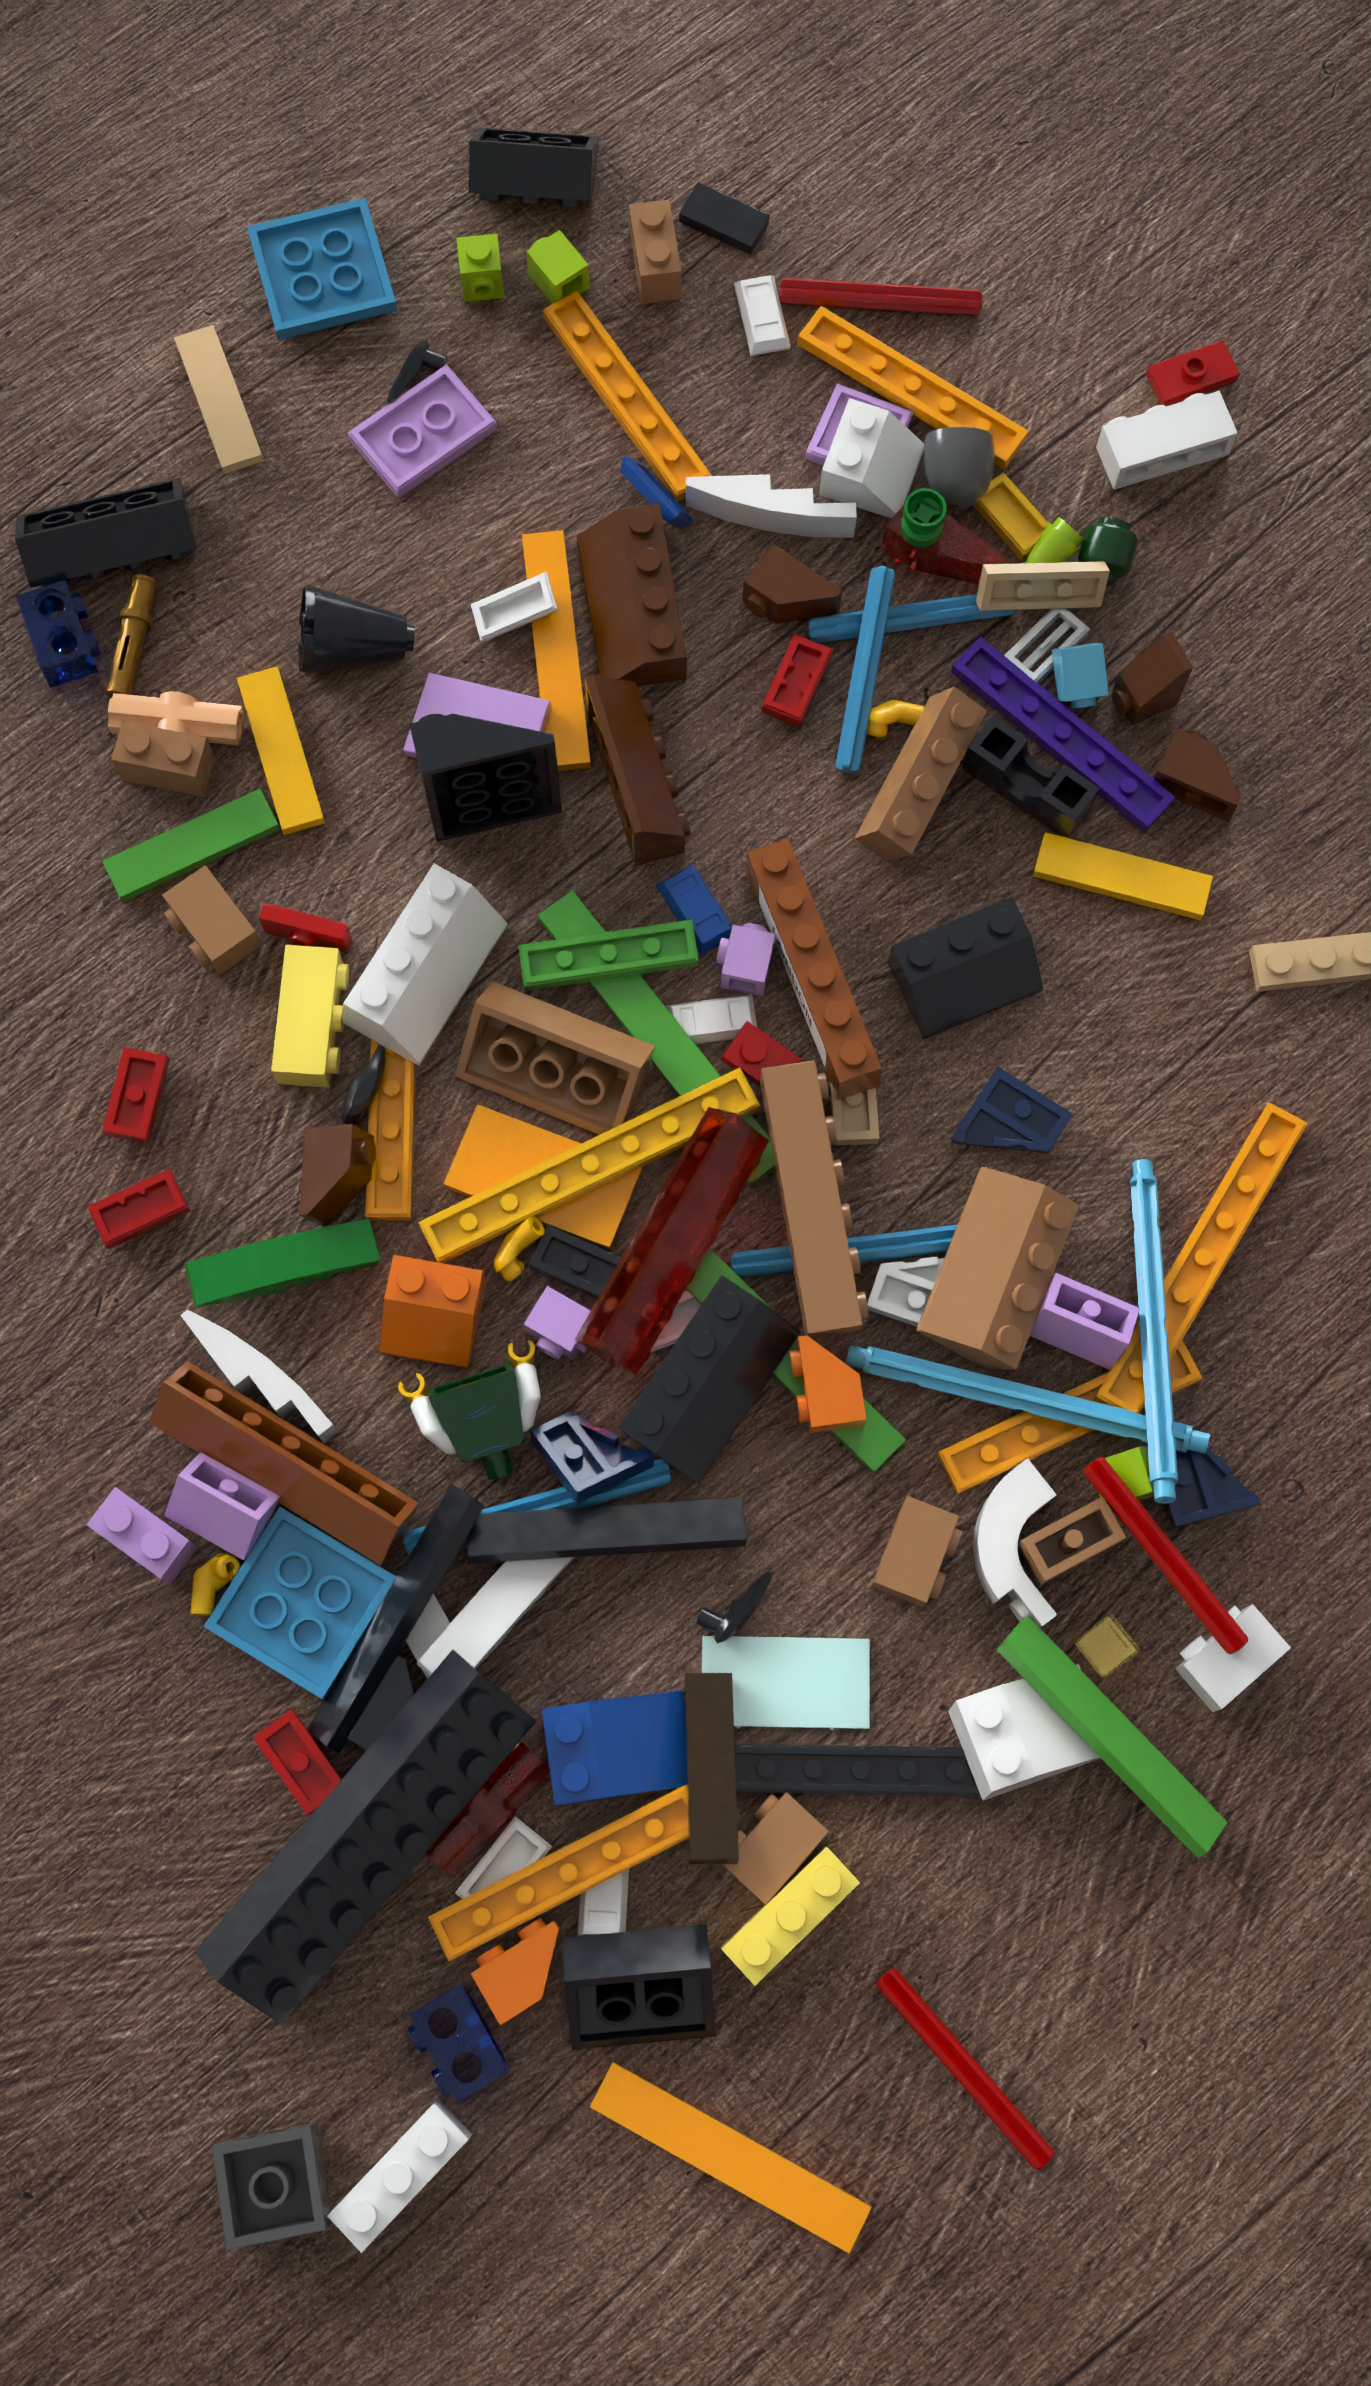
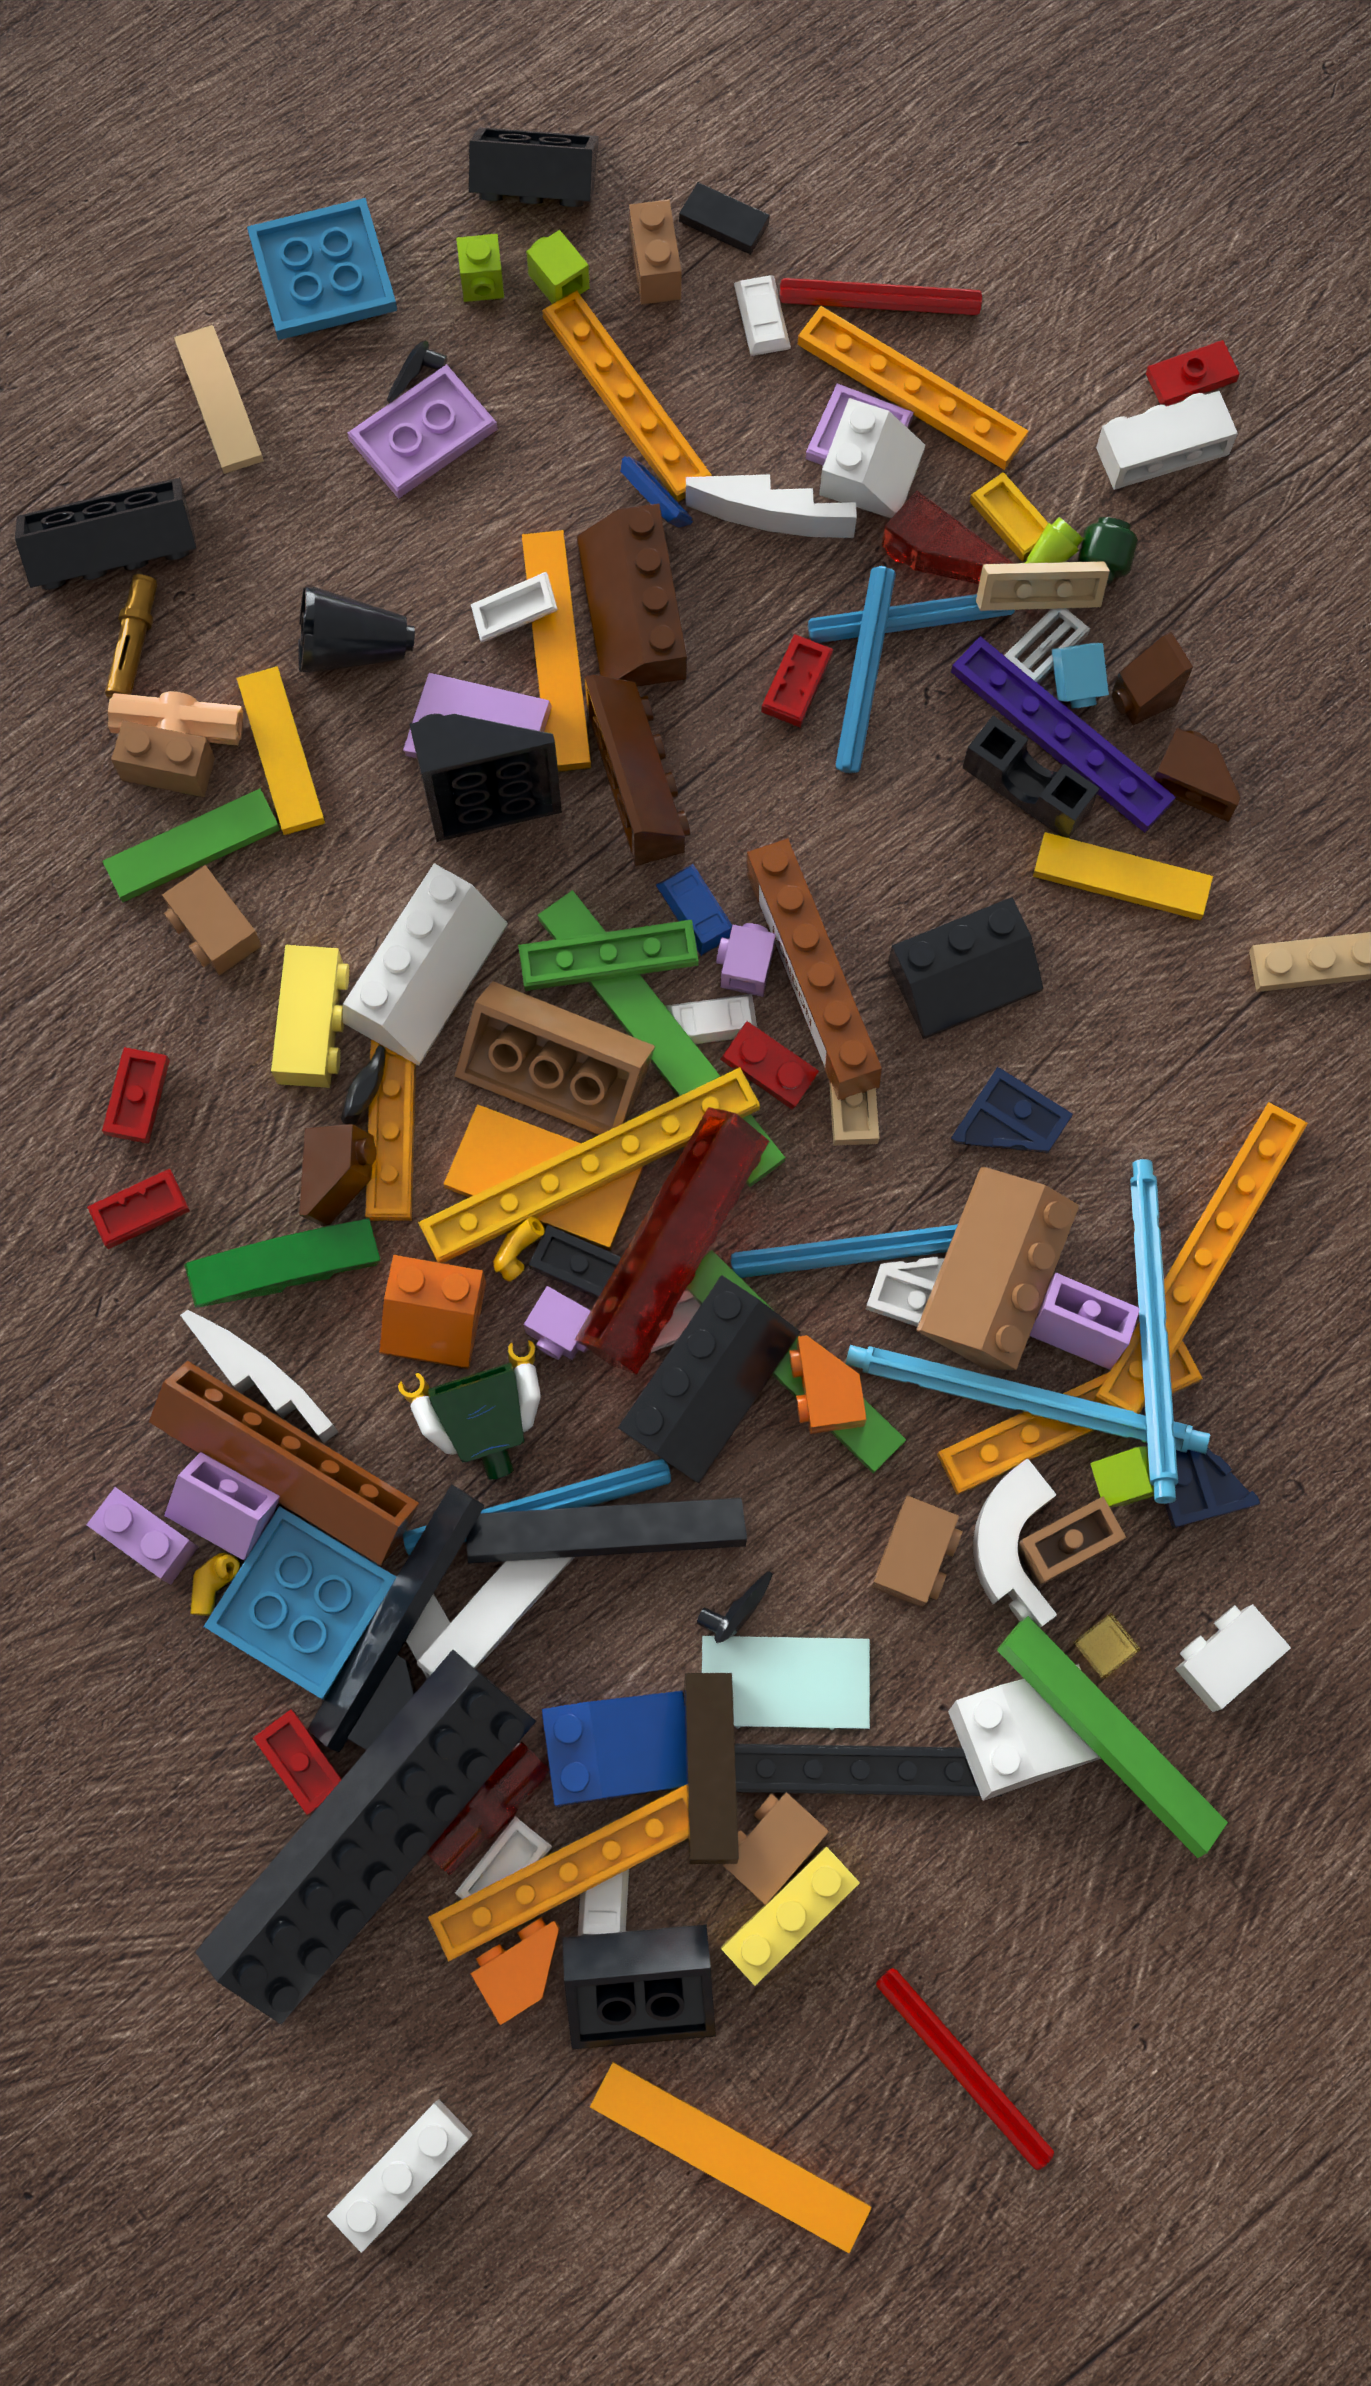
clear blue brick [16,580,101,688] -> none
dark grey brick [212,2122,333,2250] -> none
red plate [259,903,352,954] -> none
clear blue brick [408,1982,511,2103] -> none
dark blue wing [530,1411,654,1504] -> none
reddish brown slope [742,544,842,624] -> none
medium nougat brick [760,1060,869,1339] -> none
medium nougat brick [854,687,987,862] -> none
yellow arm [867,700,925,737] -> none
green wheel [901,488,947,547] -> none
dark grey piece [924,427,995,511] -> none
red axle [1084,1457,1248,1654] -> none

